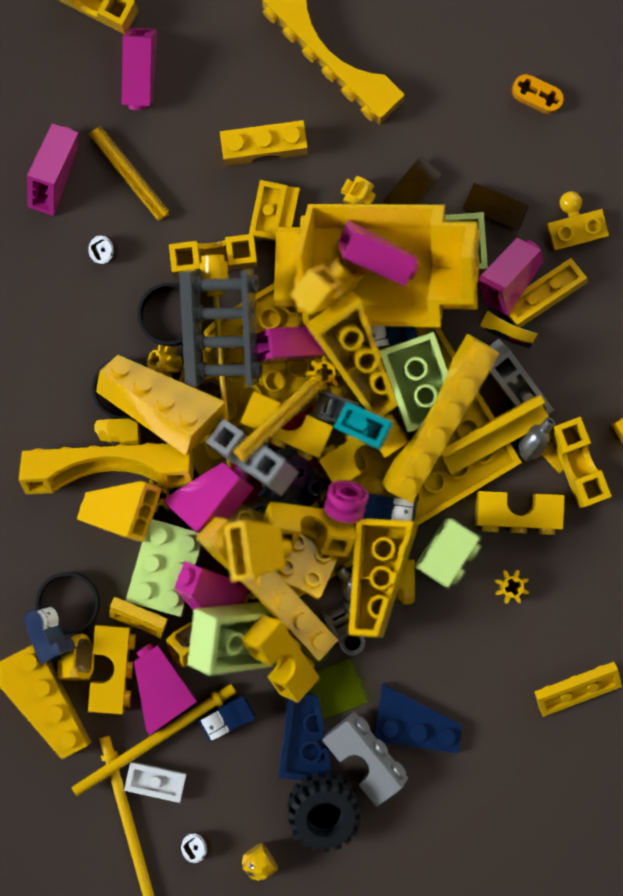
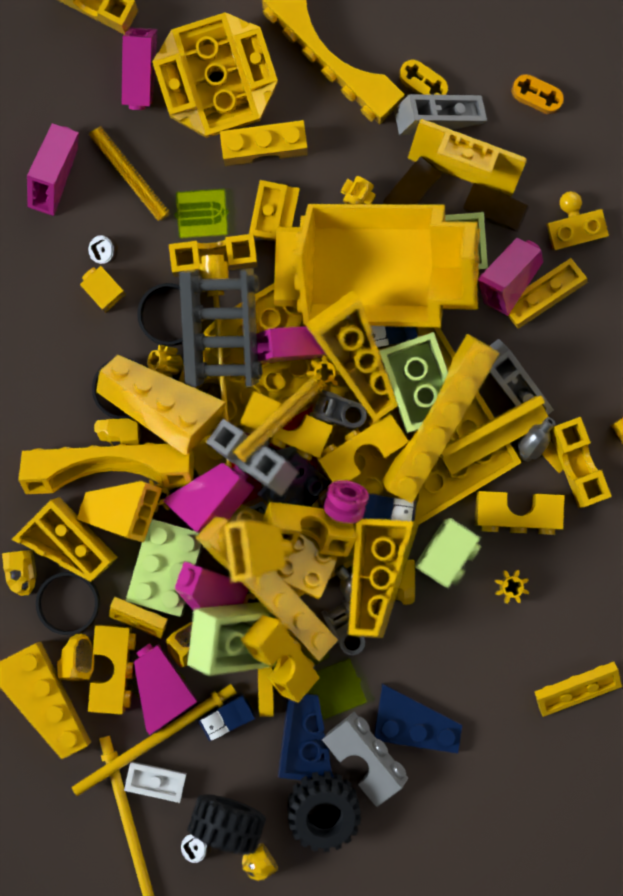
dark blue leg [24,606,76,664] -> none
yellow arch [290,256,366,315] -> none
teal slope [334,402,394,450] -> none
dark pink slope [336,220,419,286] -> none
yellow sticker [480,310,538,348] -> none
none -> yellow rock [2,550,37,596]
none -> yellow wedge [11,497,118,582]
none -> yellow brick [80,266,126,313]
none -> yellow piece [152,12,278,138]
none -> clear neon green piece [175,189,229,238]
none -> black tyre [187,794,266,854]
none -> yellow beam [258,667,274,717]
none -> light grey slope [394,94,487,135]
none -> yellow beam [400,60,448,95]
none -> yellow bracket [408,119,527,197]

